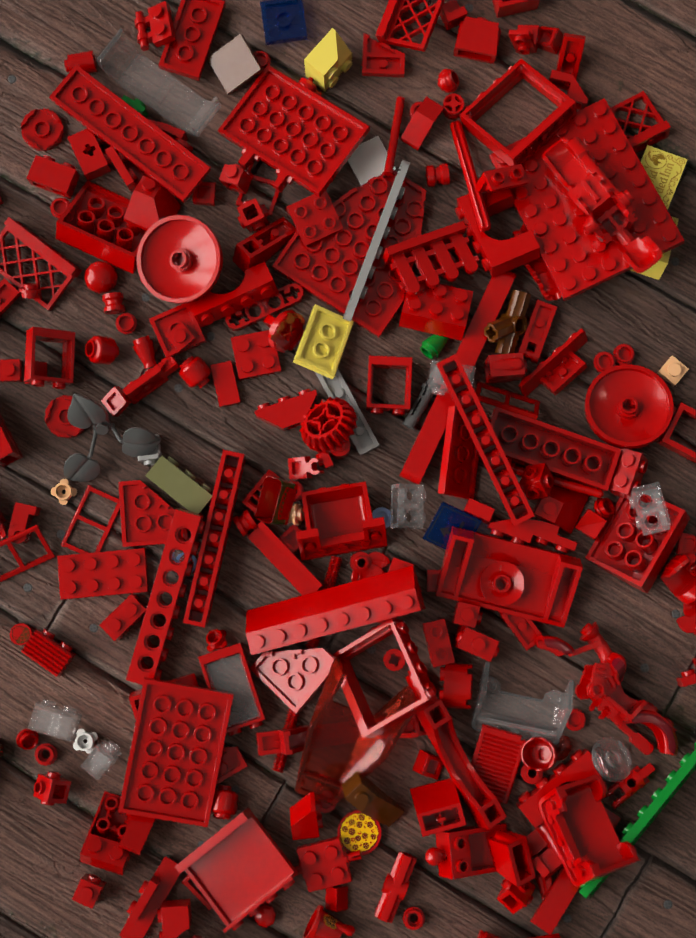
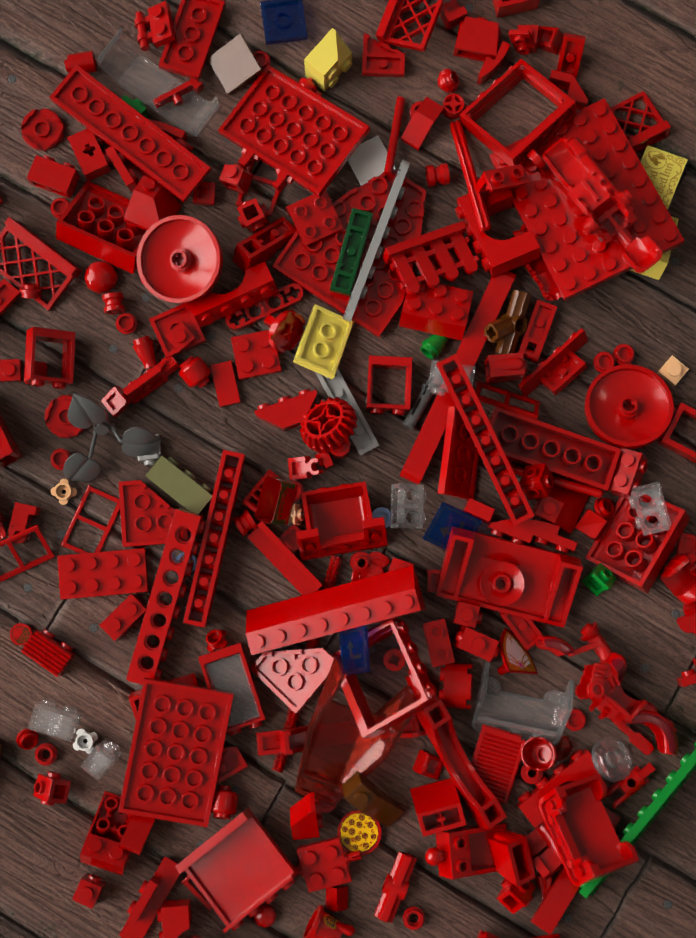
red head [85,336,119,365] -> none
none -> red plate [50,449,71,470]
none -> red piece [153,77,204,108]
none -> dark green plate [330,208,373,297]
none -> clear blue piece [339,625,370,677]
none -> red slope [477,41,511,85]
none -> shield [497,628,538,676]
none -> red tile [526,149,546,171]
none -> green bracket [581,563,616,596]

